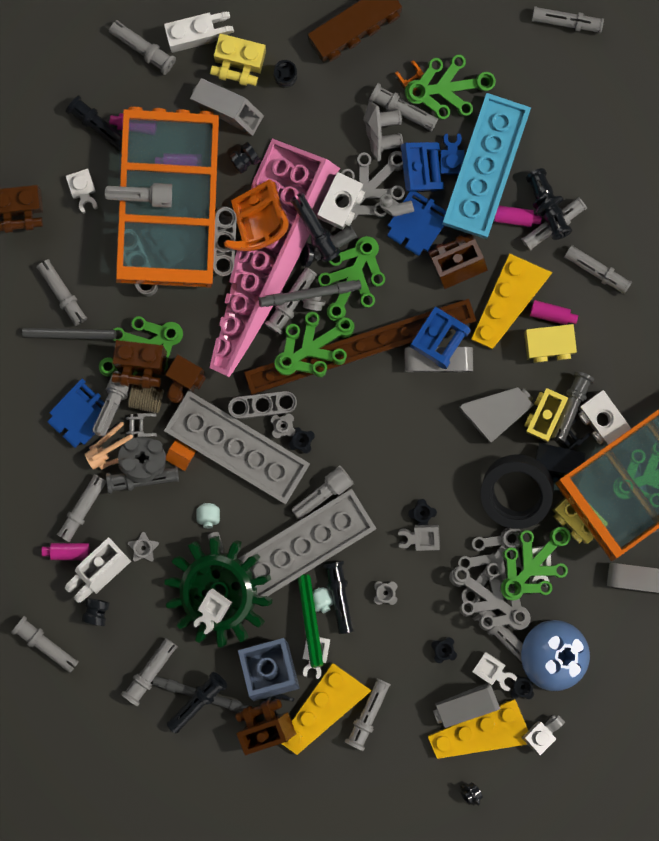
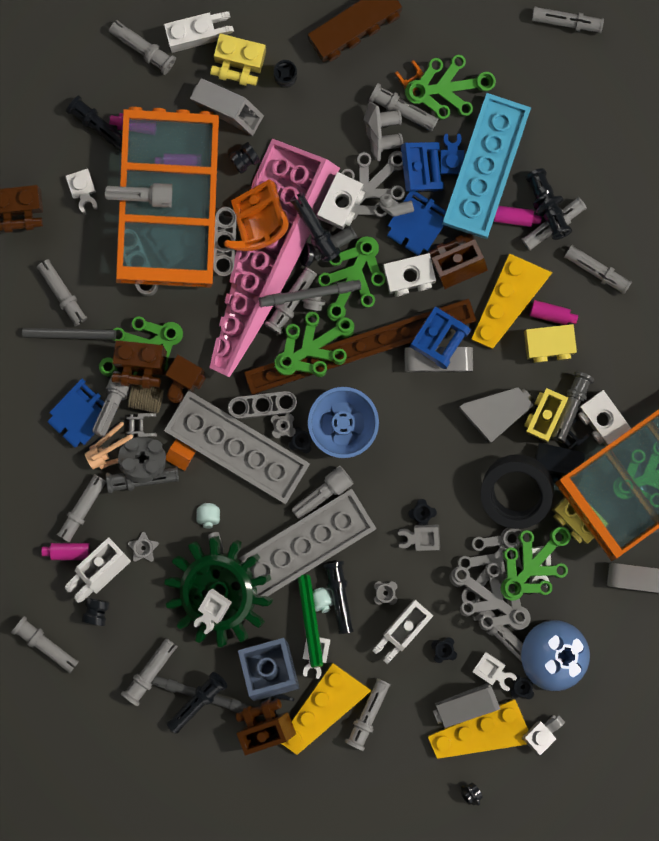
none -> medium blue piece [308,387,379,458]
none -> white hinge [372,599,433,664]
none -> white brick [383,253,436,297]

